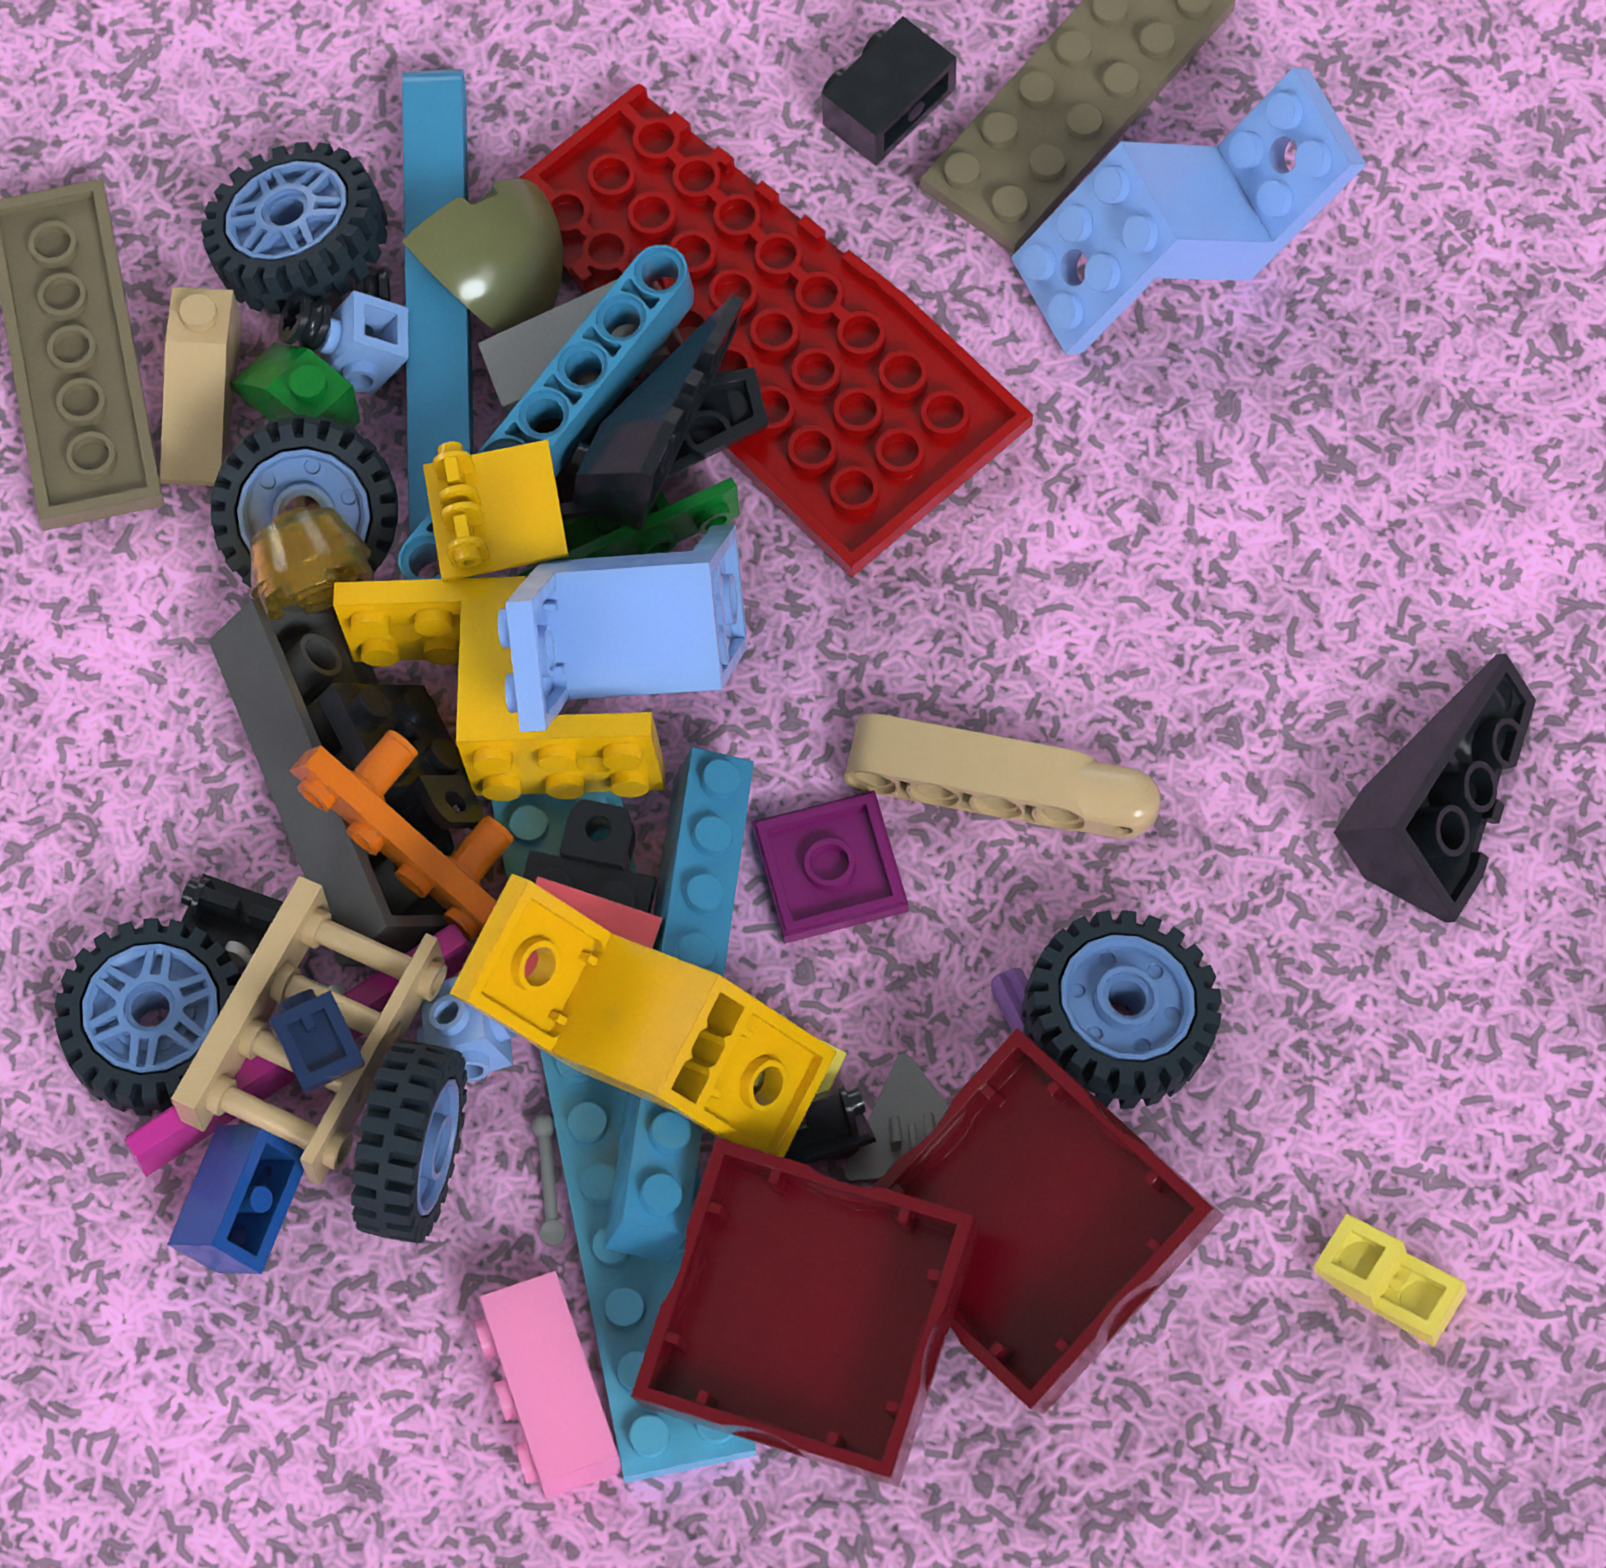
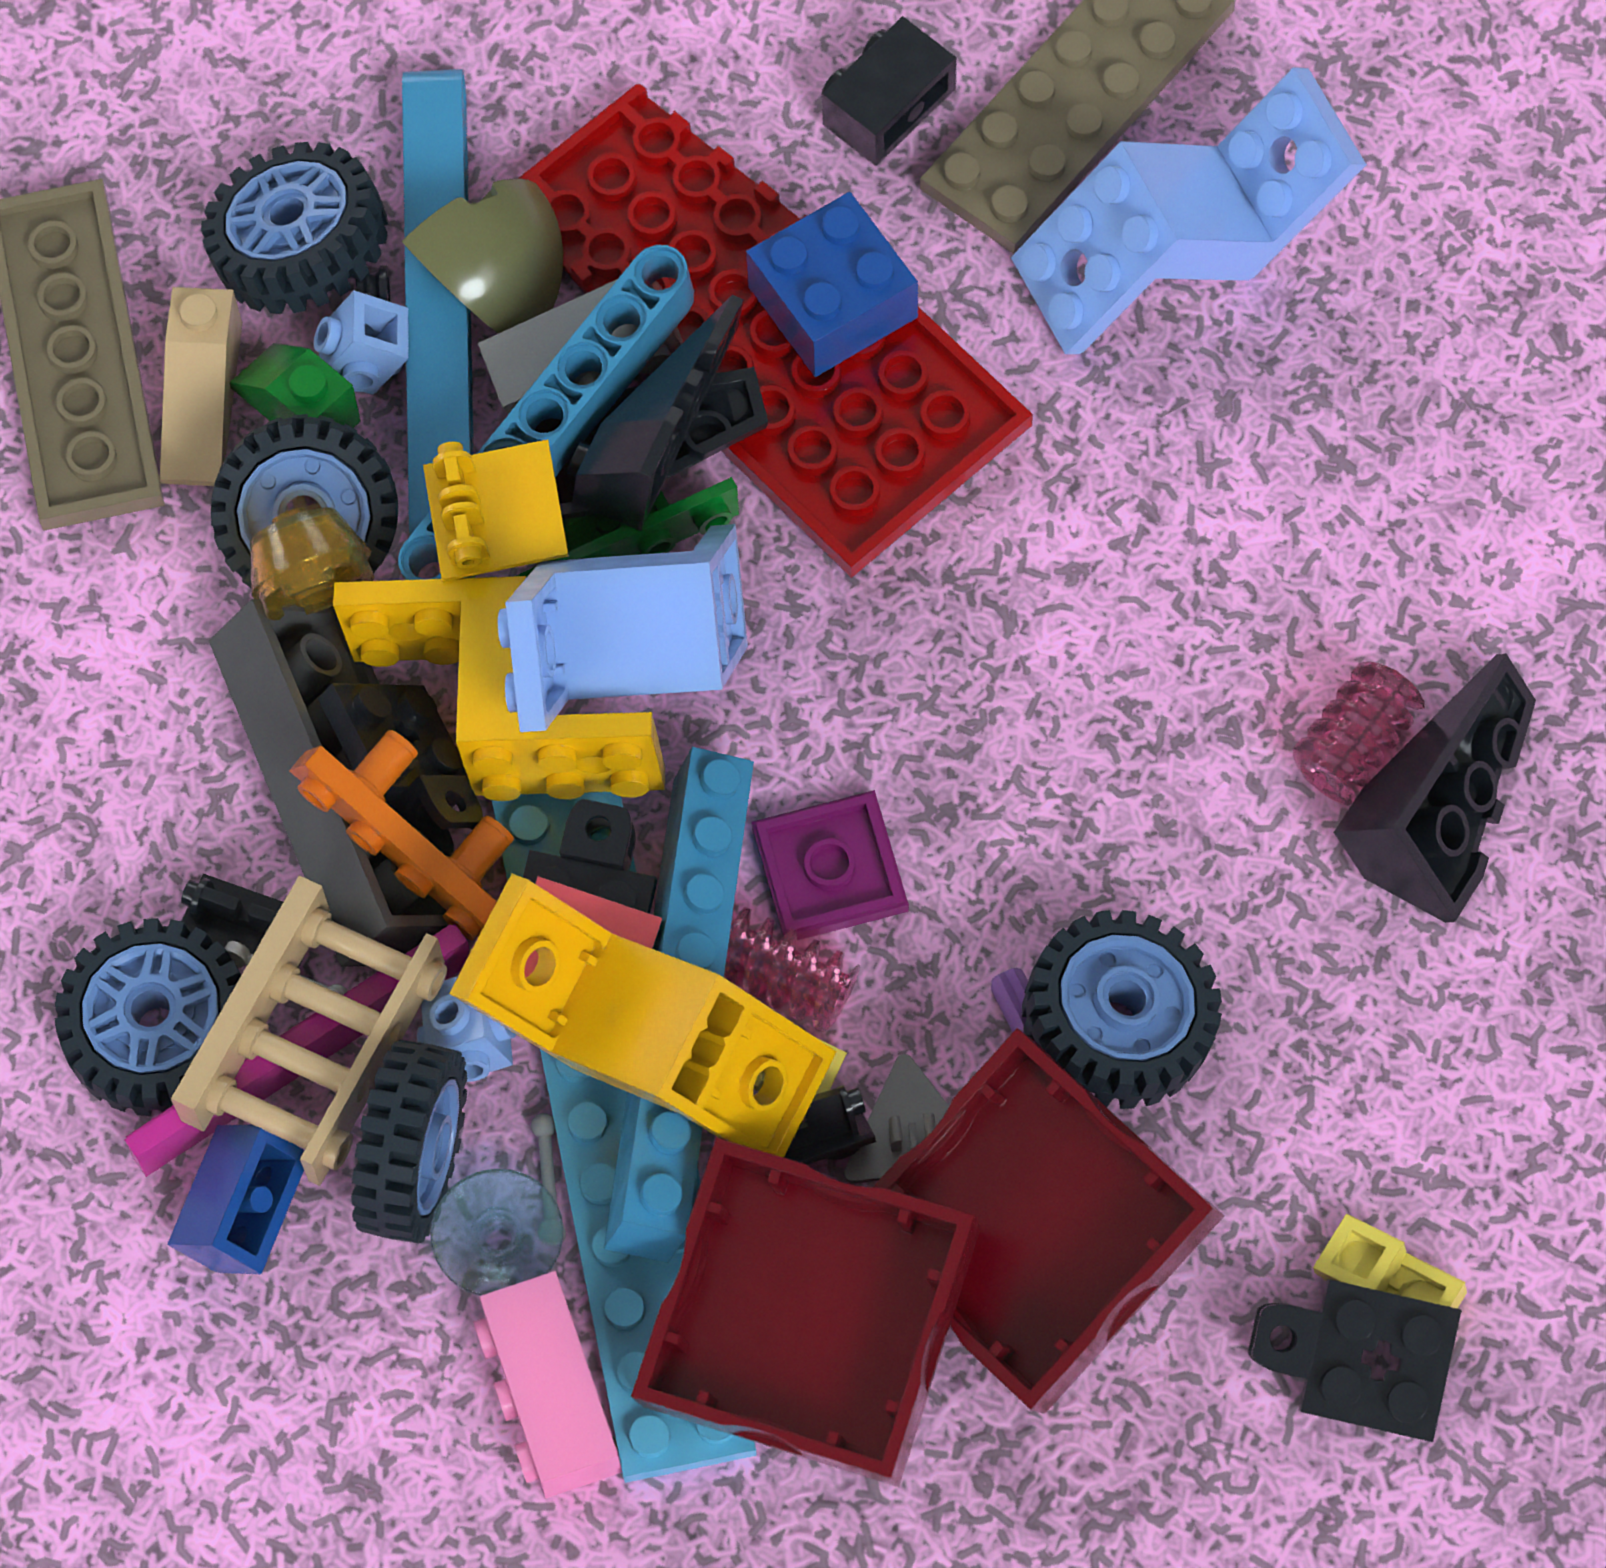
dark blue bracket [269,989,365,1095] -> none
black bush [278,290,332,351] -> none
tan piece [843,713,1161,839] -> none
none -> clear light blue dish [431,1169,564,1296]
none -> clear pink piece [724,907,860,1032]
none -> blue brick [746,191,918,377]
none -> black plate [1248,1279,1462,1442]
none -> clear pink piece [1293,661,1425,806]

